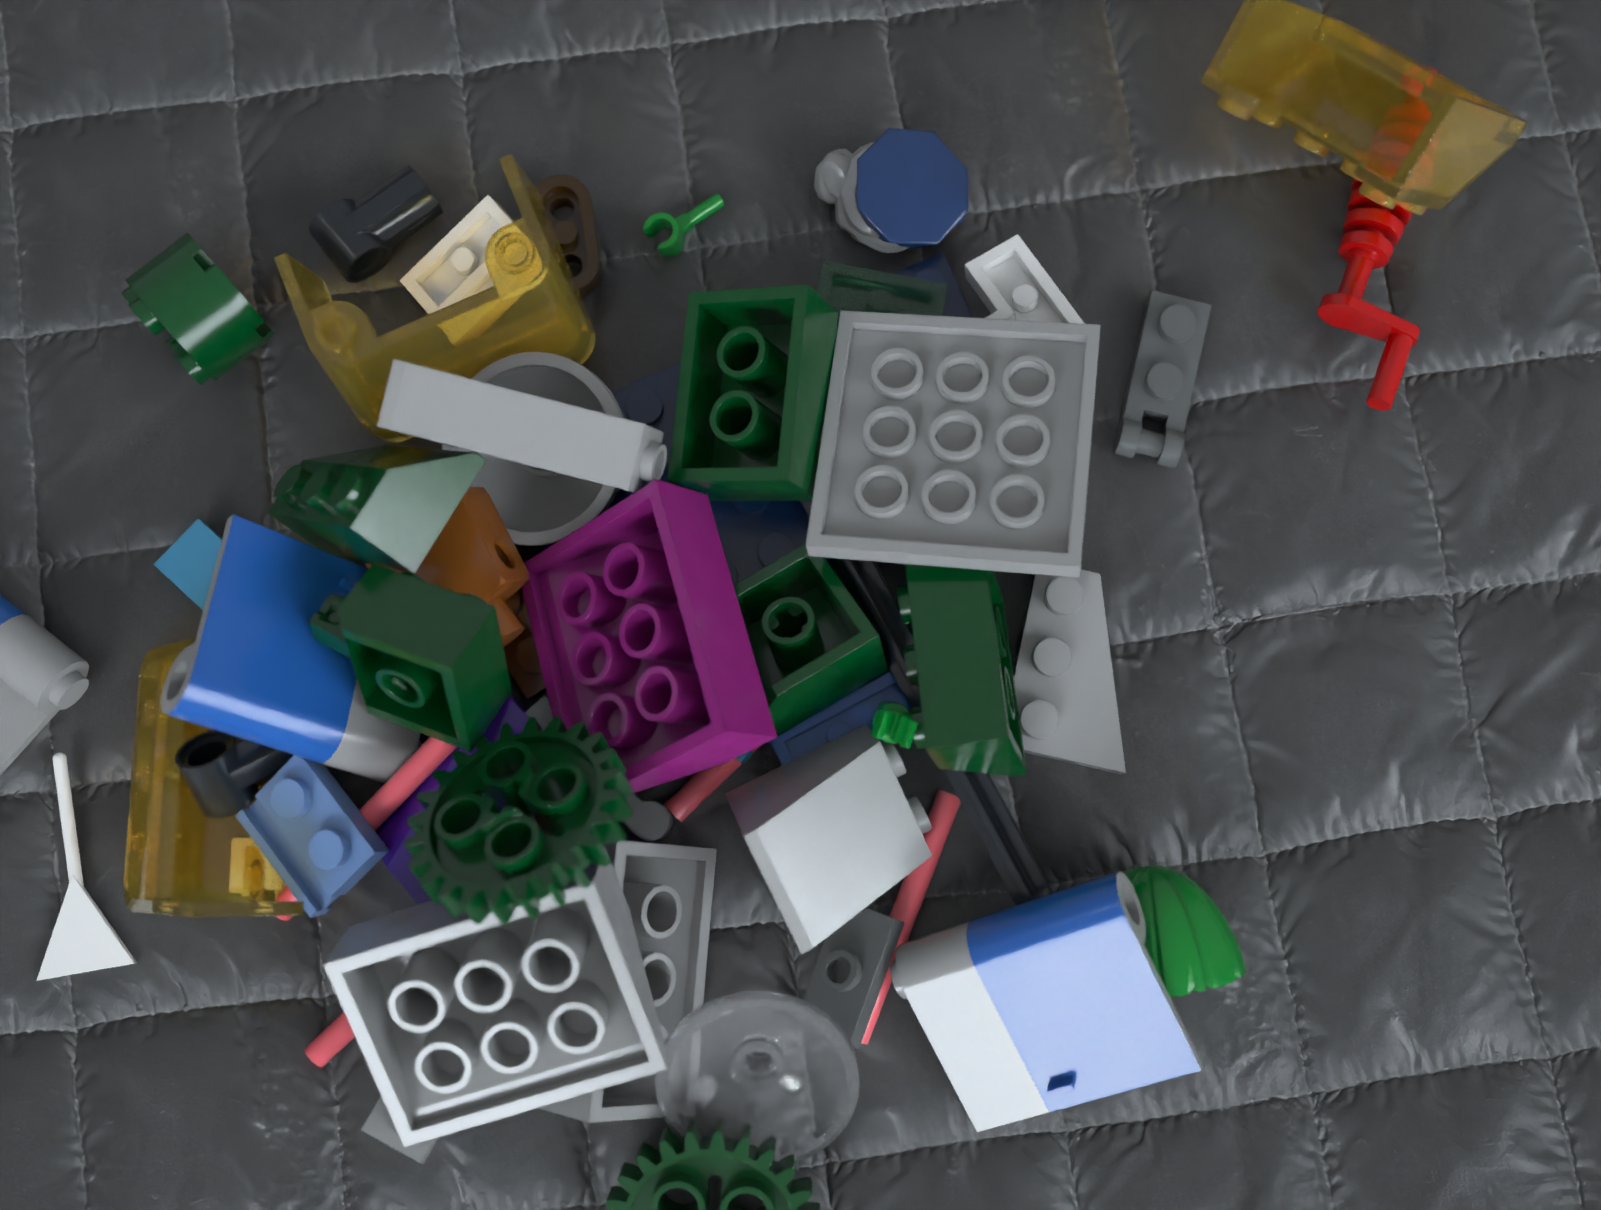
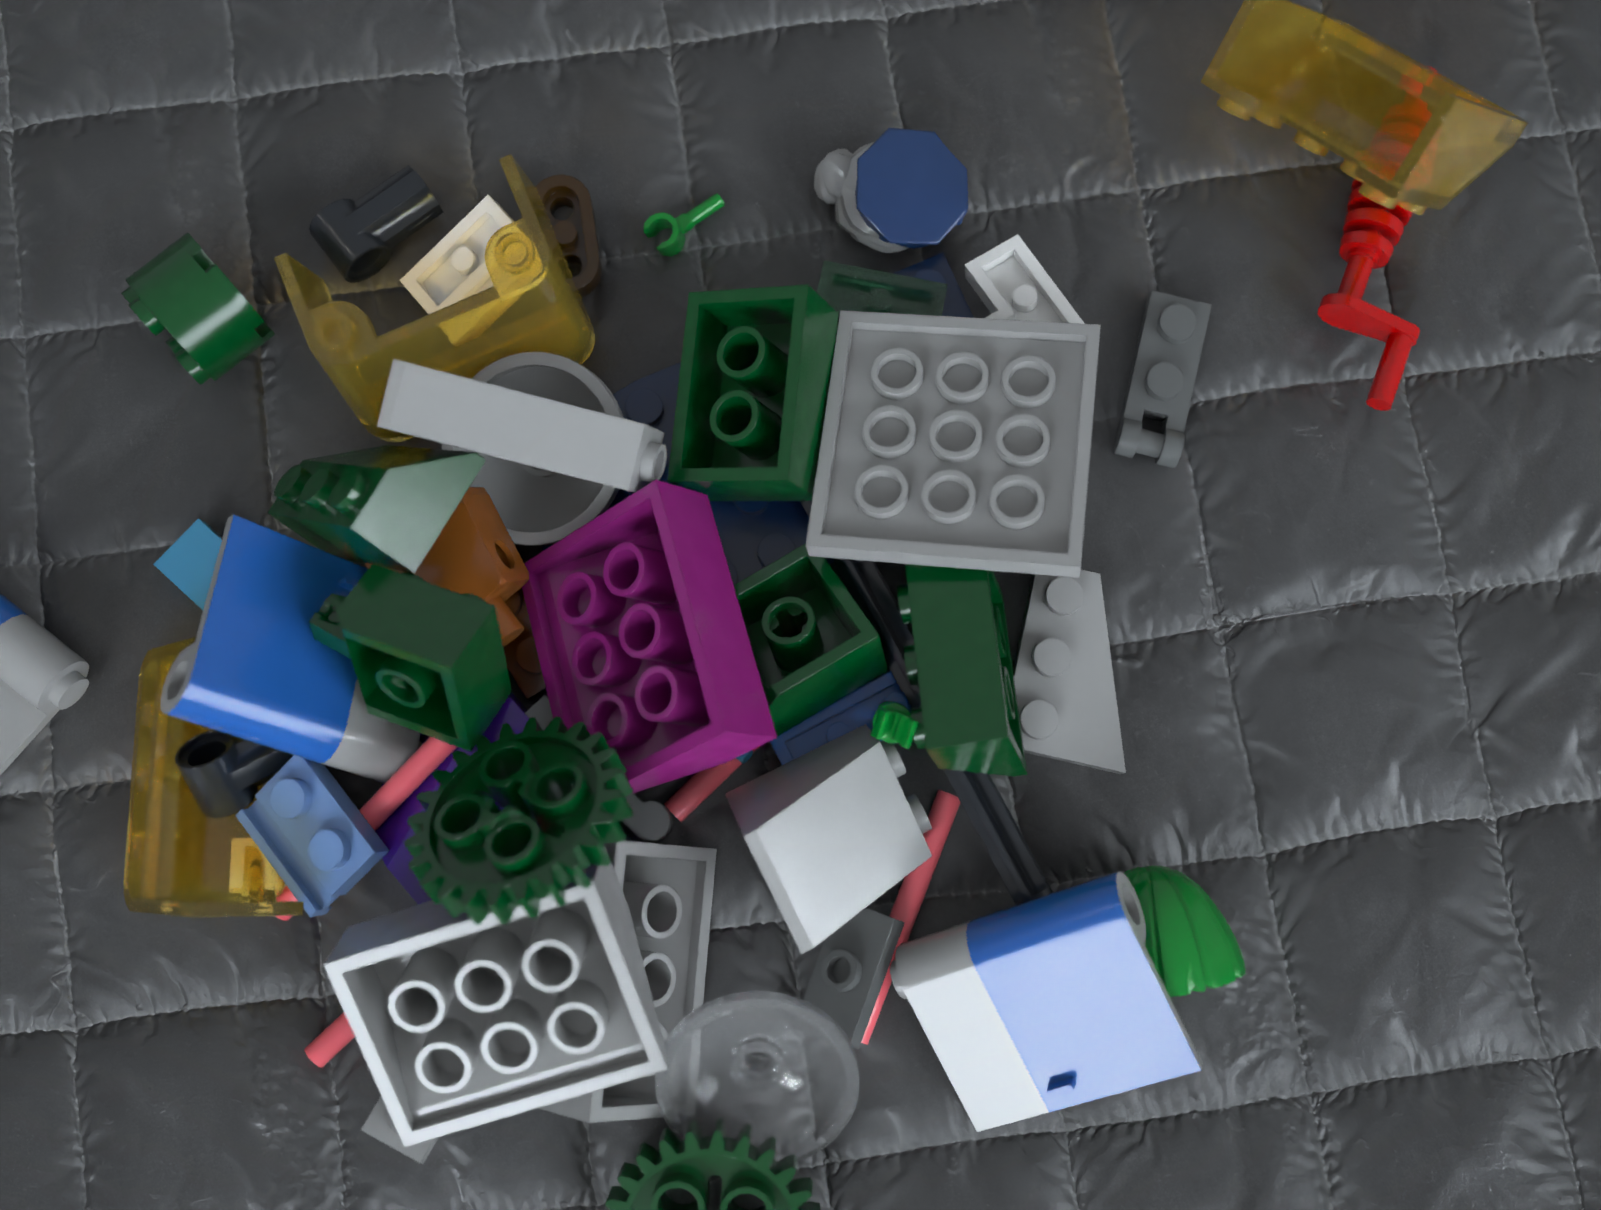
white piece [36,752,137,981] -> none

